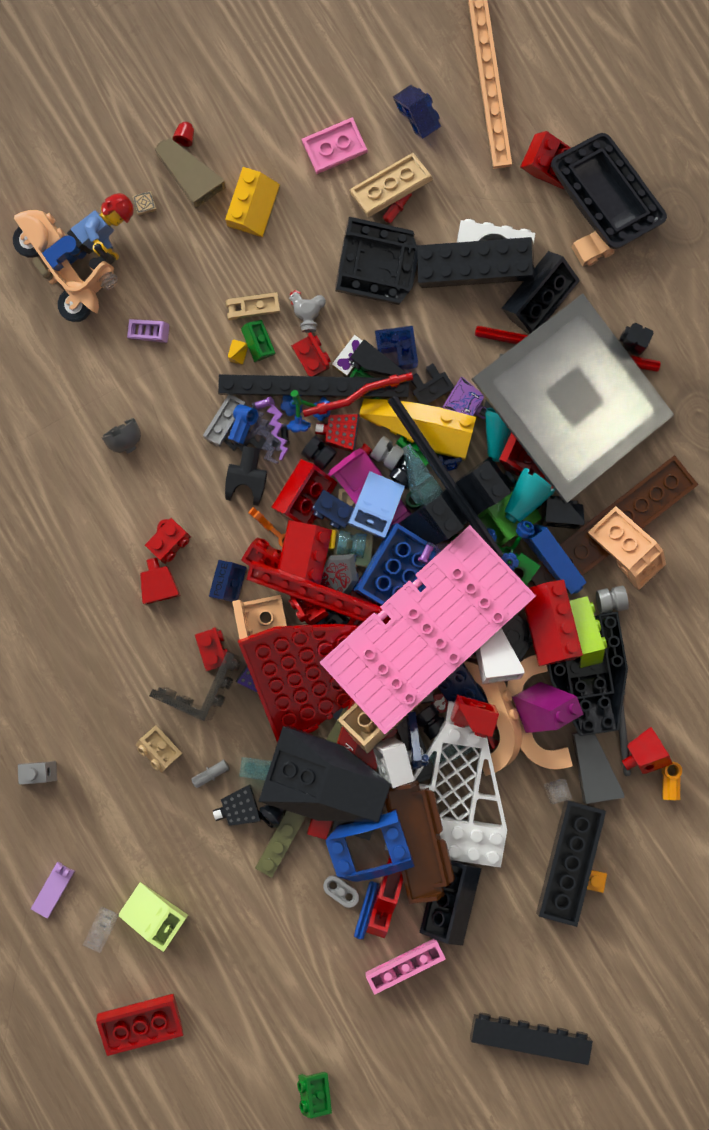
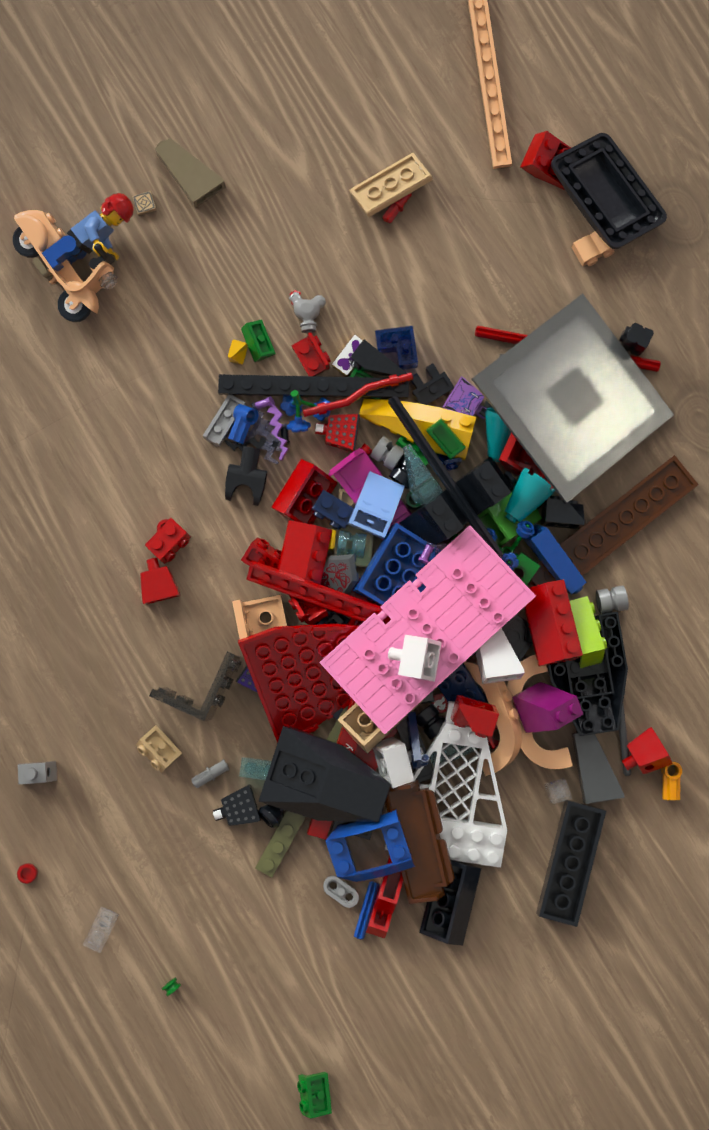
lavender hinge [31,862,75,919] -> none
red slope [96,993,184,1056] -> none
dark grey cylinder [102,418,141,454] -> none
yellowish green slope [118,882,188,952] -> none
lavender slope [127,319,169,343] -> none
red hat [172,122,194,147] -> none
red bracket [195,627,230,671] -> none
dark blue panel [209,560,247,603] -> none
yellow slope [225,167,280,237] -> none
tan plate [225,292,280,320] -> none
orange piece [248,507,286,548] -> none
black wheel [301,435,337,471] -> none
bright pink tile [302,117,368,174] -> none
black wedge [335,217,418,305] -> none
bright pink brick [365,938,446,995] -> none
clear blue brick [393,85,441,139] -> none
black brick [417,237,534,288] -> none
white arch [457,219,535,244] -> none
black brick [470,1013,593,1065] -> none
black slope [501,251,580,334] -> none
light orange plate [587,870,607,893] -> none
light nougat bracket [588,506,666,590] -> none
none -> red tile [17,863,38,884]
none -> green bush [161,977,181,996]
none -> white brick [388,635,442,682]
none -> green tile [426,418,466,460]

